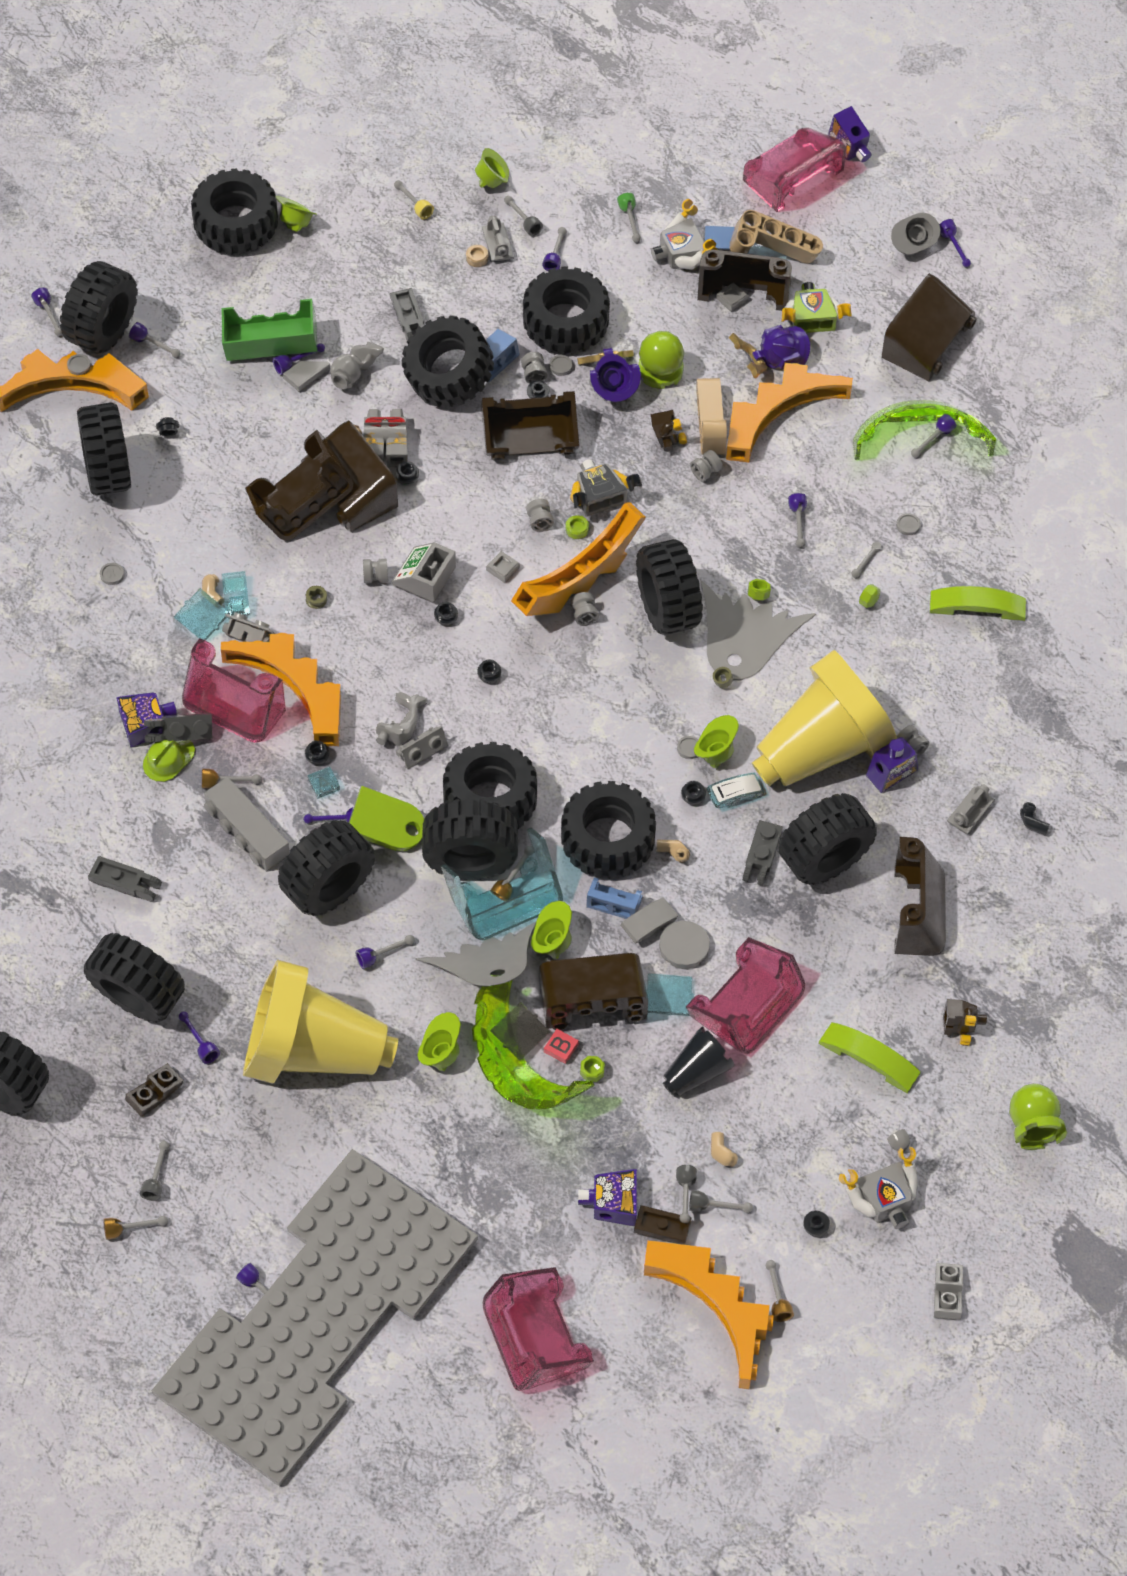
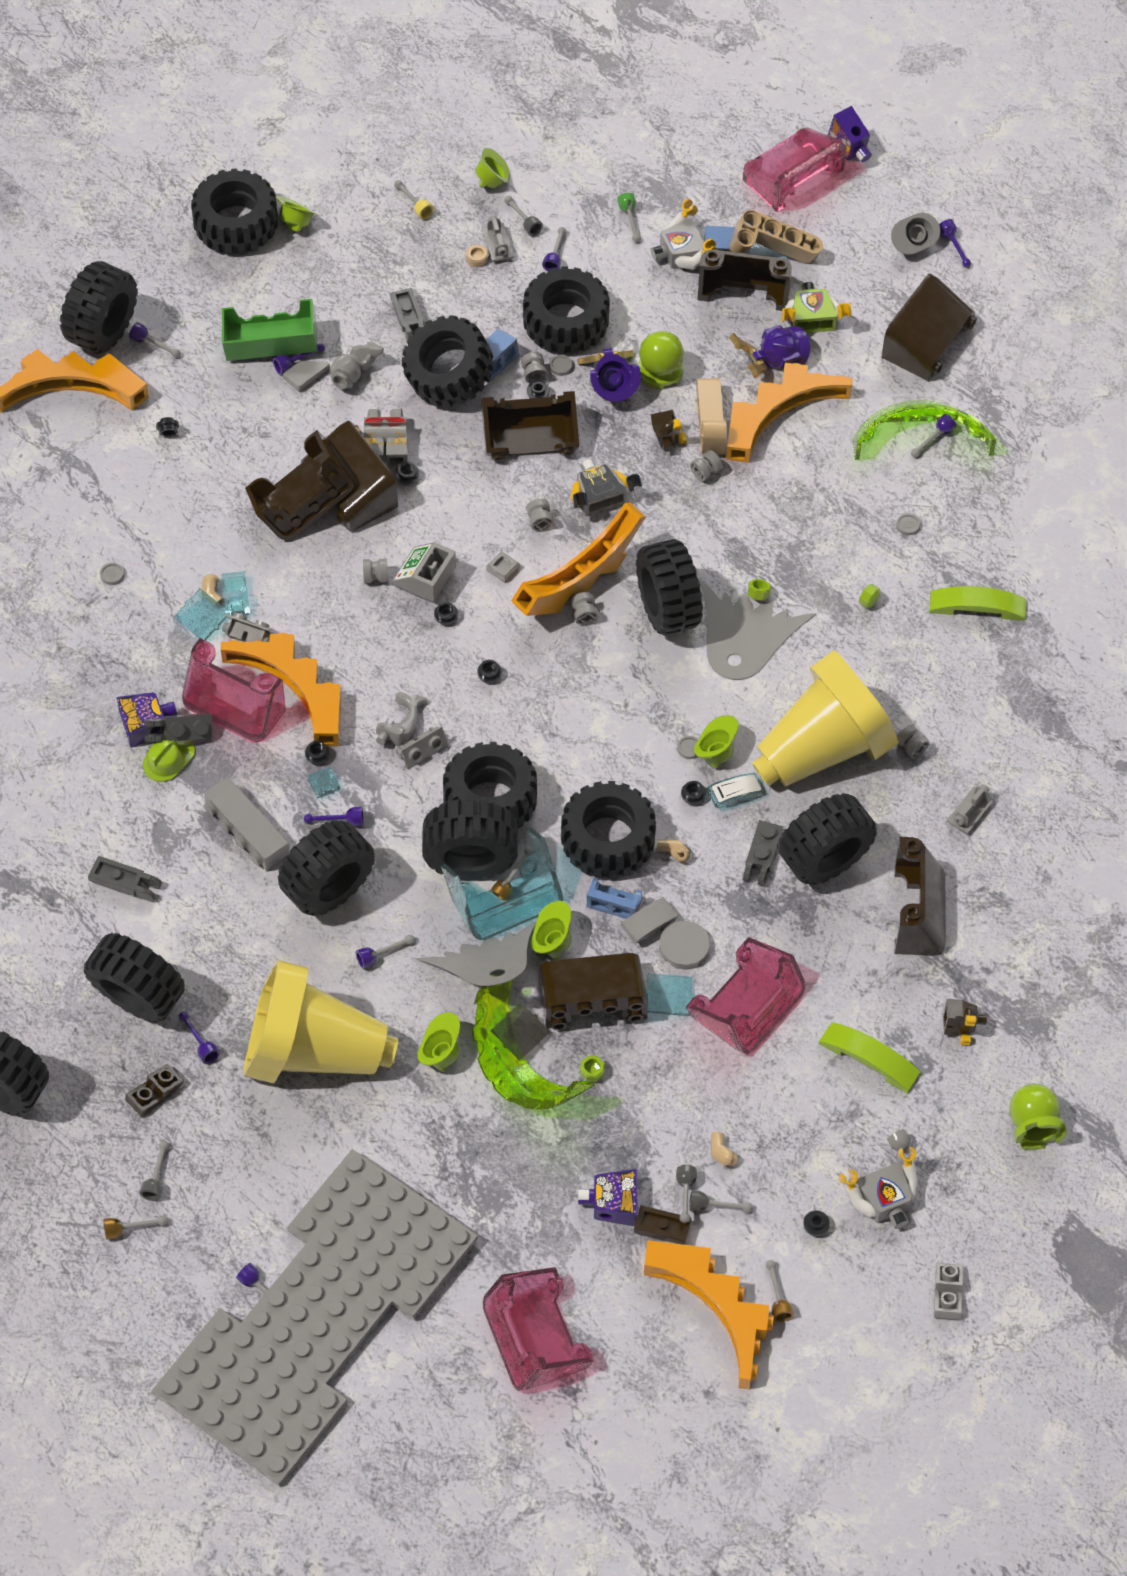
hinge [31,287,63,336] -> none
light grey piece [67,354,91,375] -> none
black tyre [77,402,131,496] -> none
hinge [202,769,261,788] -> none
olive bush [305,585,327,609] -> none
lime tile [349,786,424,851] -> none
coral tile [544,1029,579,1064] -> none
lime tile [565,515,589,539] -> none
black cone [662,1026,735,1096] -> none
olive hinge [713,667,733,688] -> none
light grey tile [716,282,748,312] -> none
hinge [788,493,807,548] -> none
light grey hinge [851,542,881,578] -> none
dark purple torso [866,737,918,793] -> none
black arm [1020,802,1050,835] -> none

